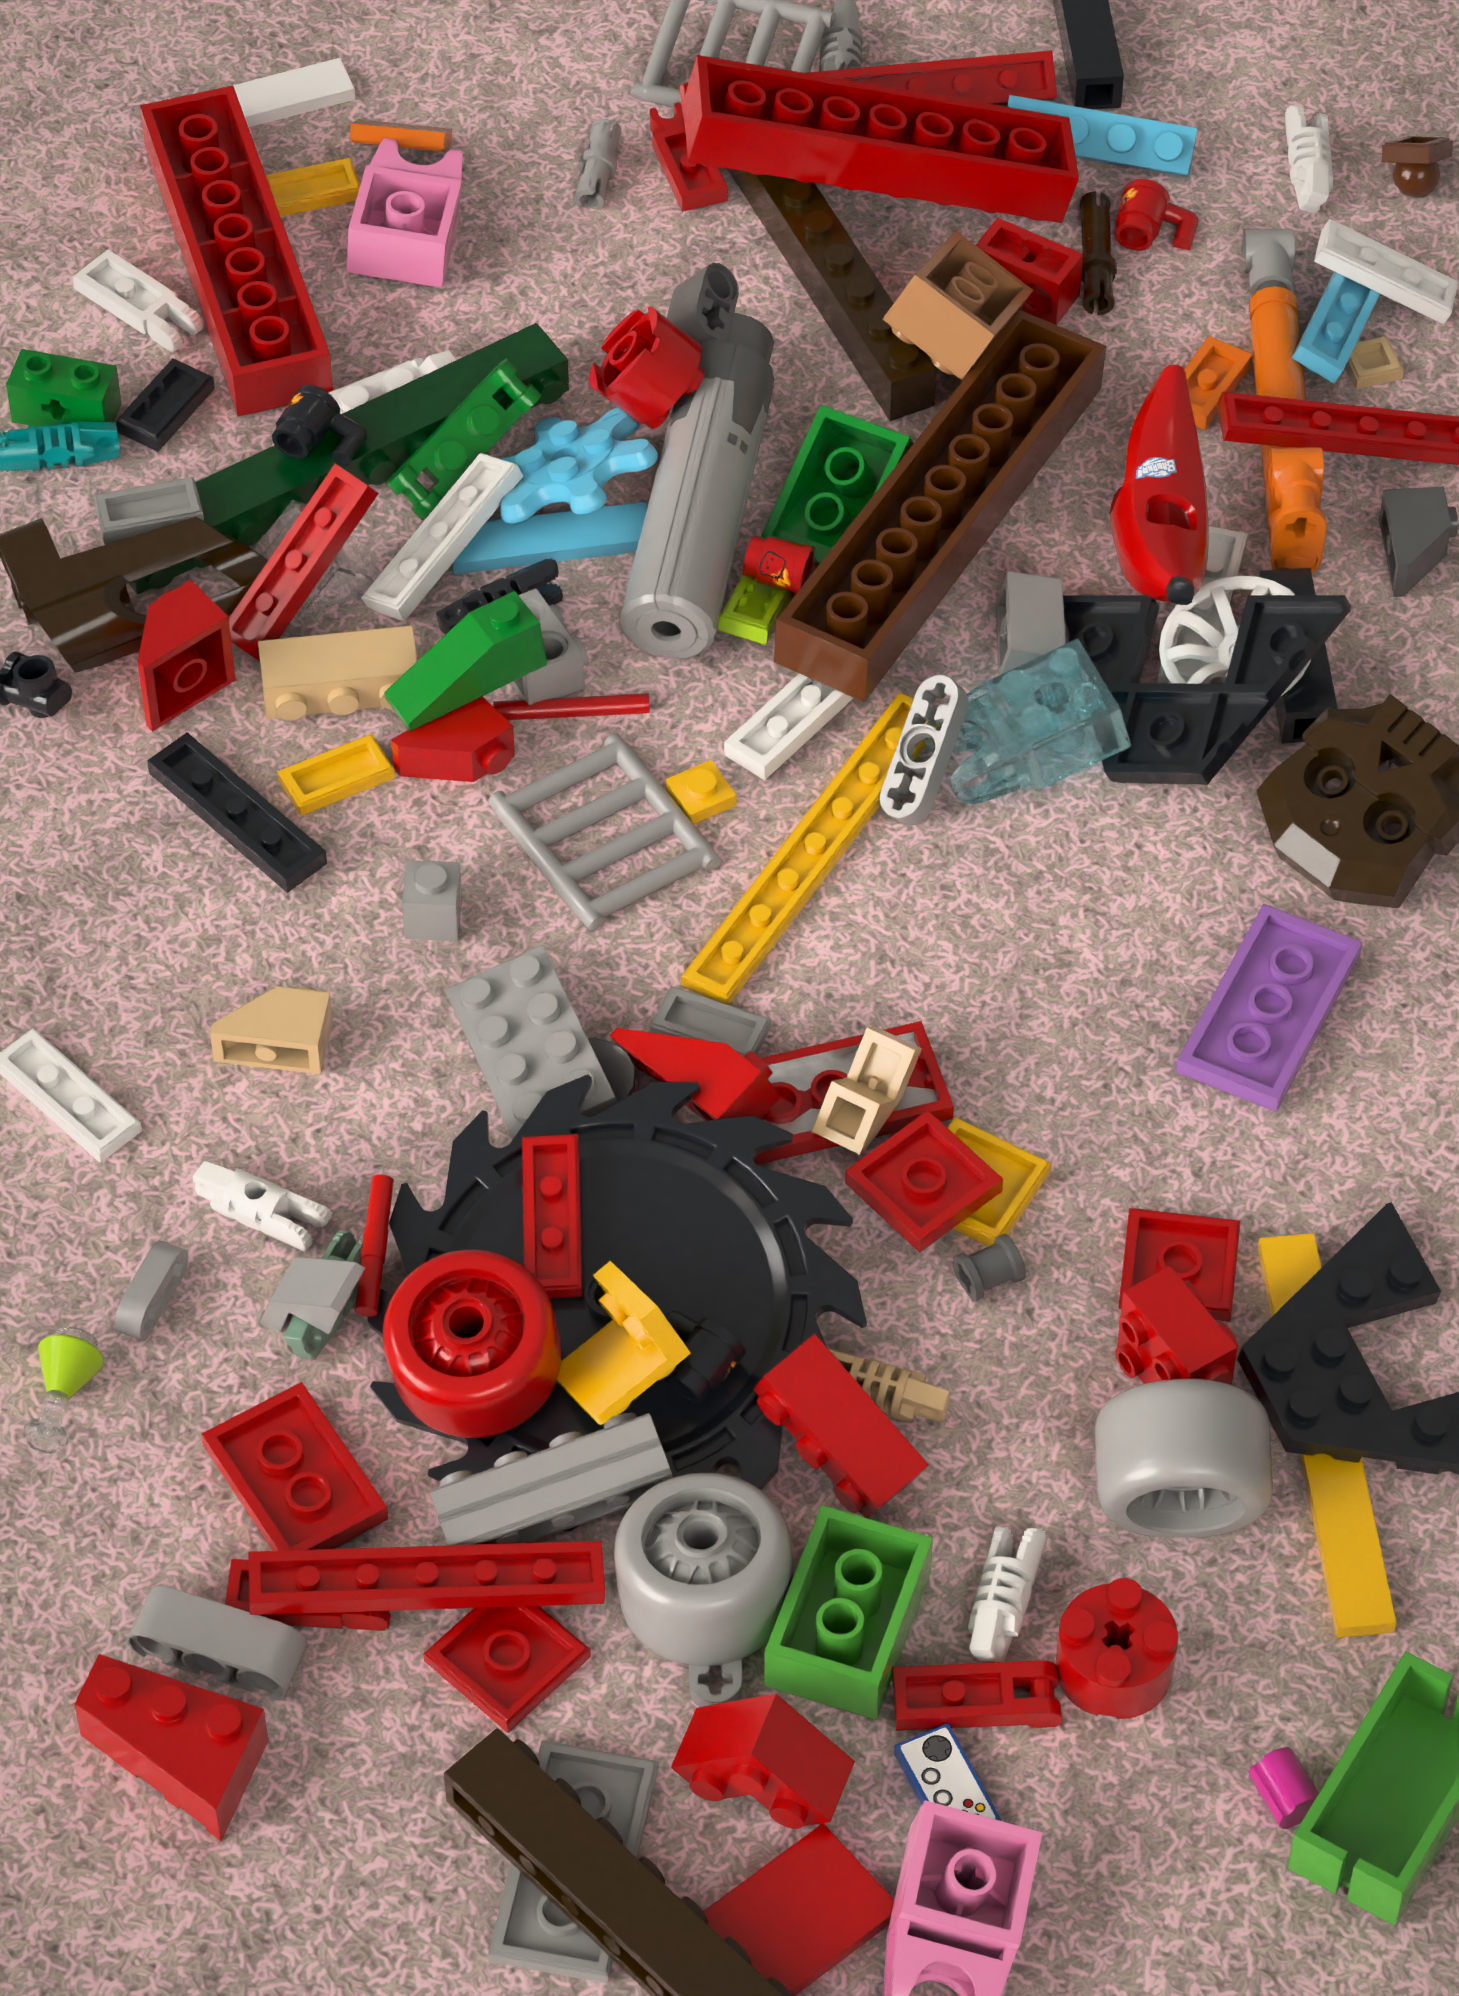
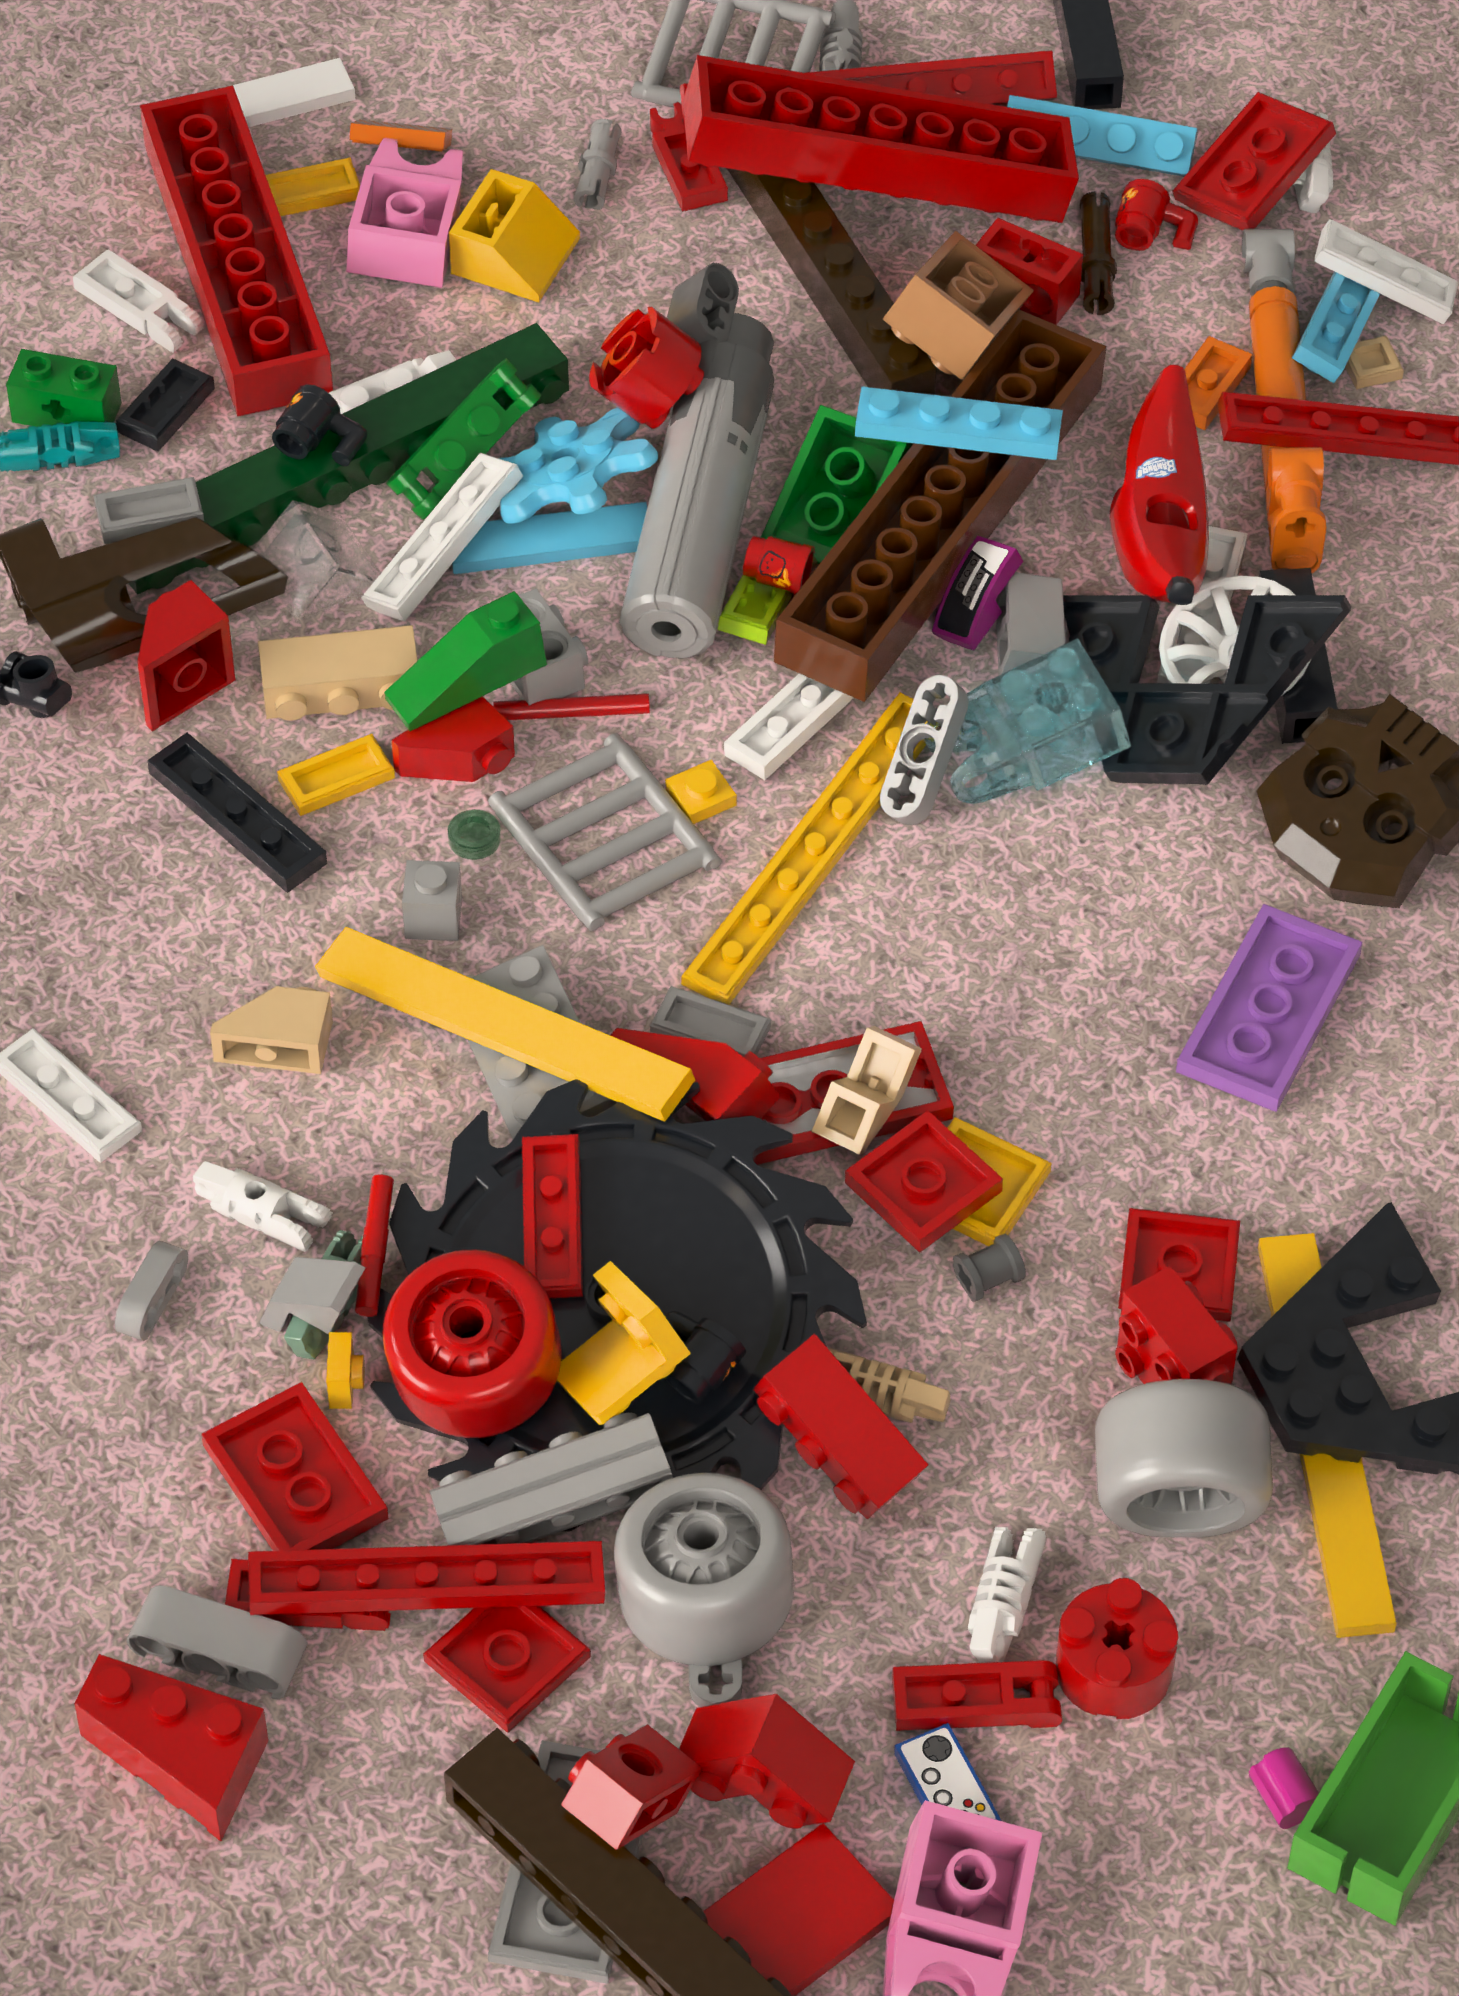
piece [23,1327,104,1454] -> none
red plate [229,464,379,661] -> none
black hinge [436,558,563,635] -> none
bright green brick [764,1505,933,1720] -> none
dark grey slope [1379,486,1458,597] -> none
reddish brown tile [1382,136,1453,198] -> none
none -> yellow tile [315,927,695,1122]
none -> yellow plate [326,1332,365,1409]
none -> clear green tile [448,809,501,860]
none -> yellow slope [449,169,580,303]
none -> red brick [561,1724,703,1850]
none -> medium azure plate [855,387,1063,460]
none -> slope [932,535,1023,651]
none -> red tile [1172,92,1336,231]

